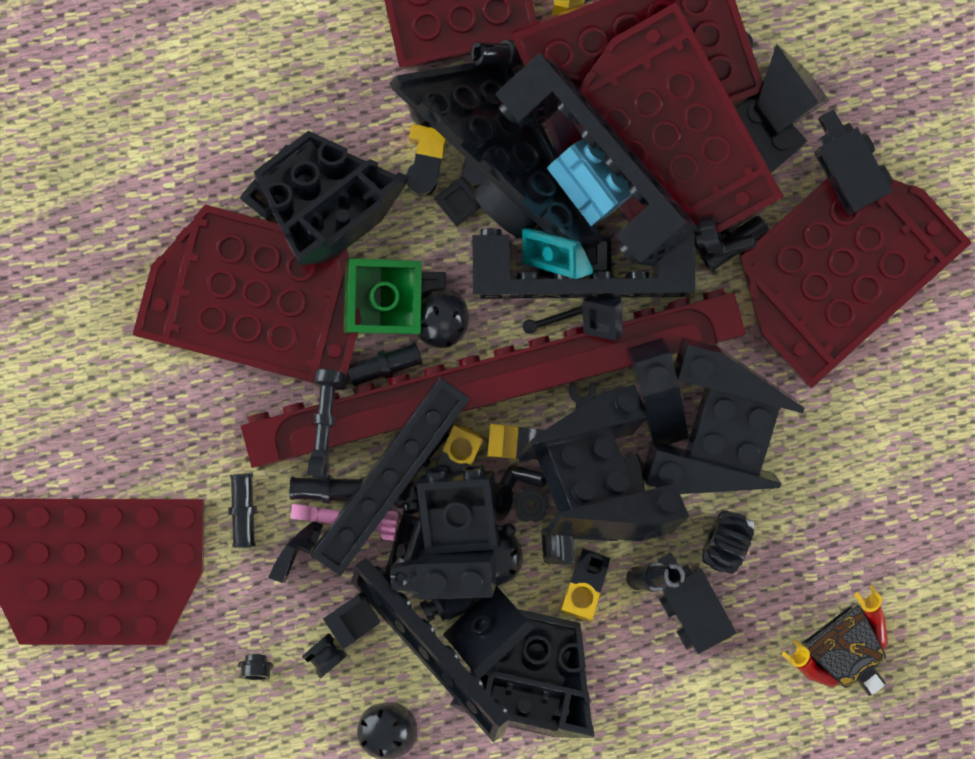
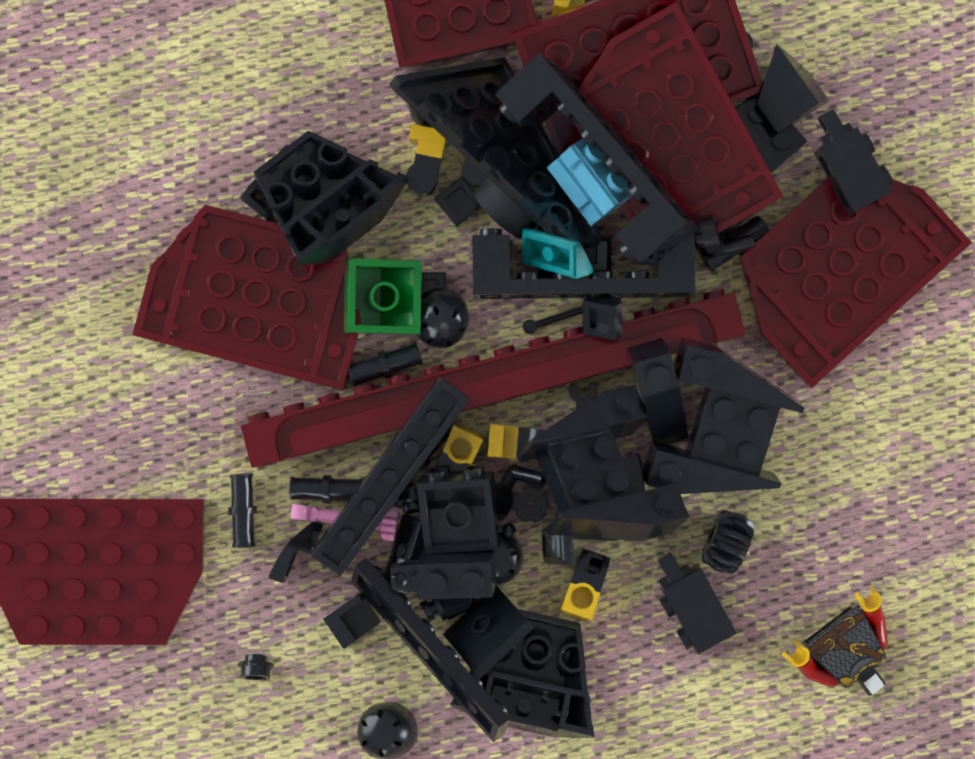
black wheel [302,633,348,678] -> none
black piece [307,369,348,479] -> none
black pin [471,40,524,69] -> none
black pin [626,562,685,592] -> none

